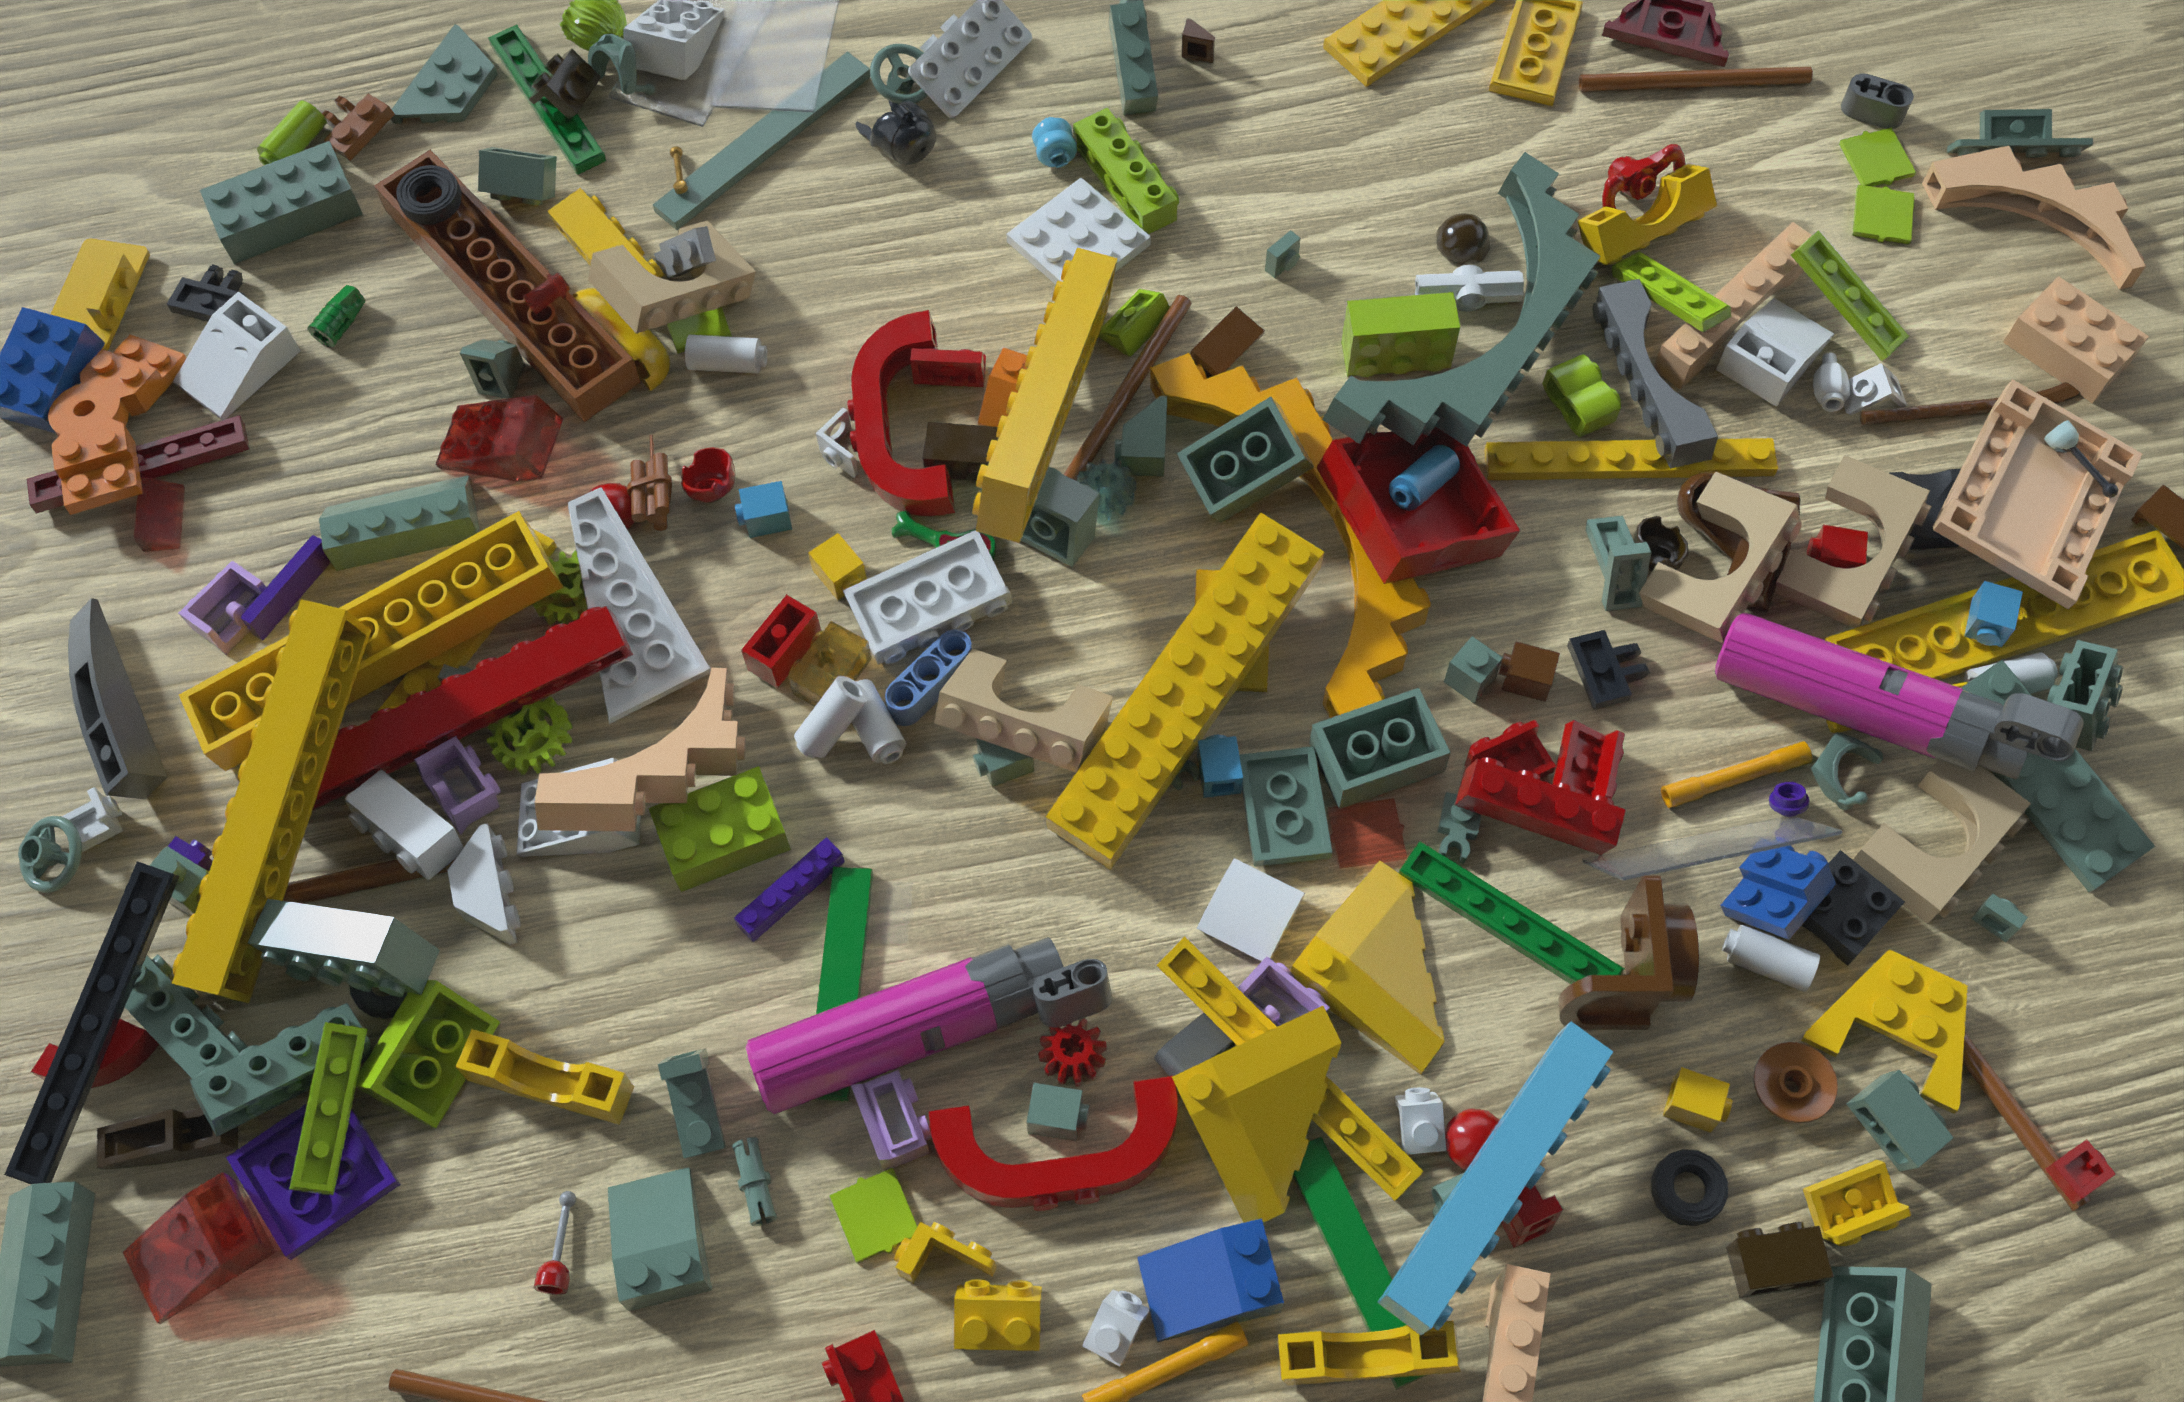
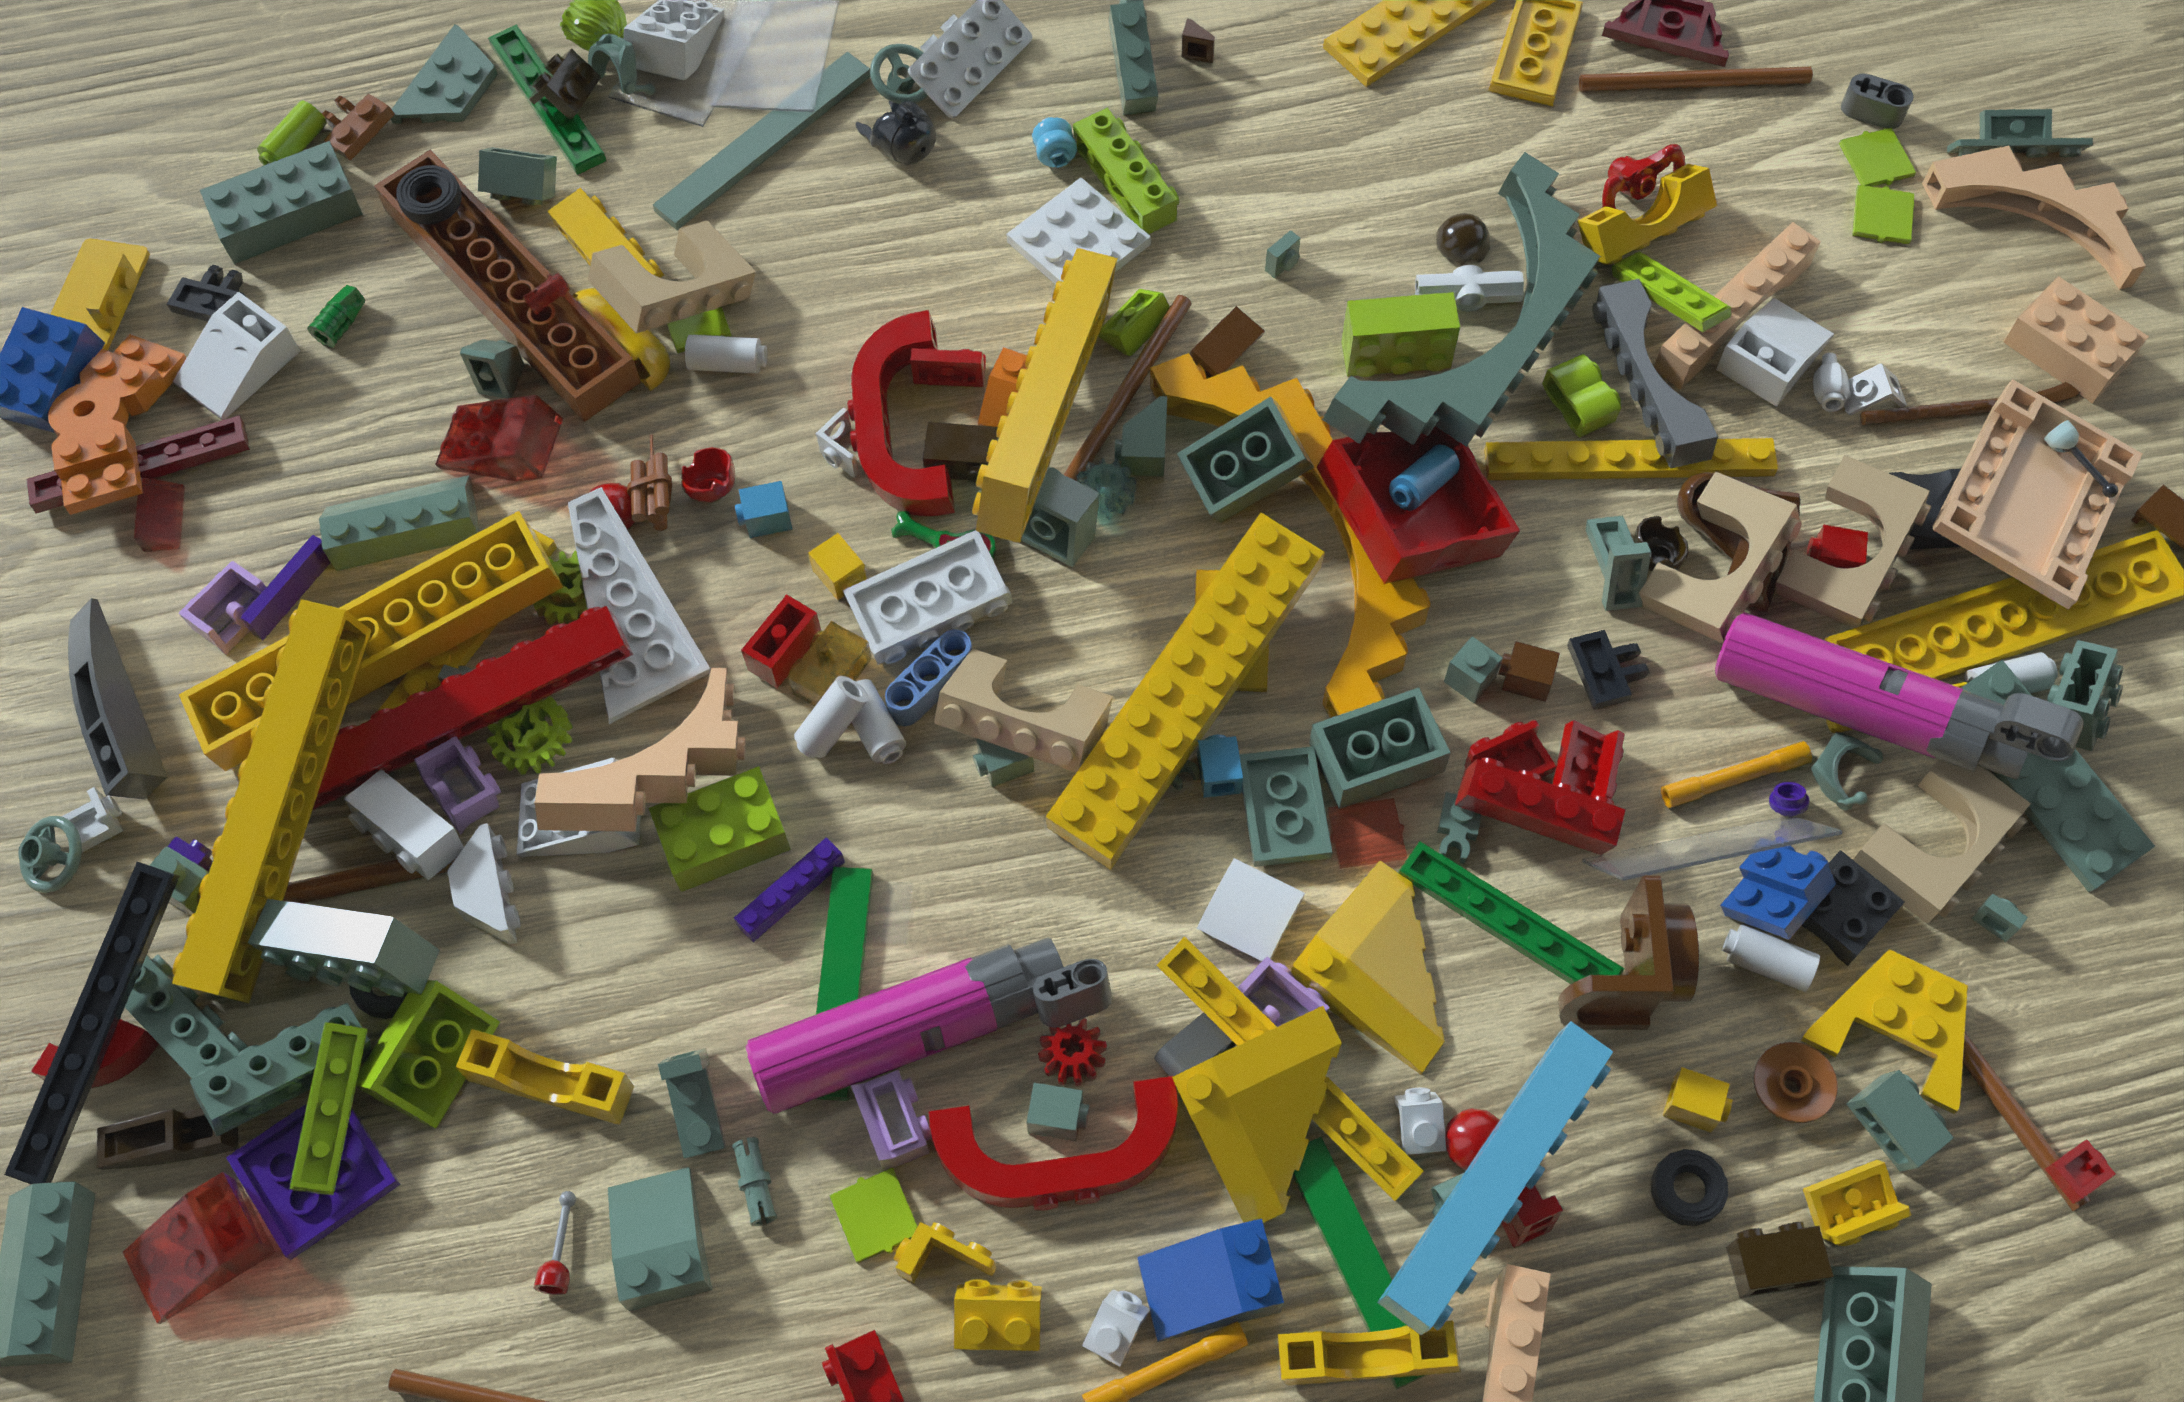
light grey hinge [654,226,716,278] -> none
pearl gold hinge [670,146,688,194] -> none
lime tile [1791,230,1910,361] -> none
dark azure brick [1964,581,2023,647] -> none

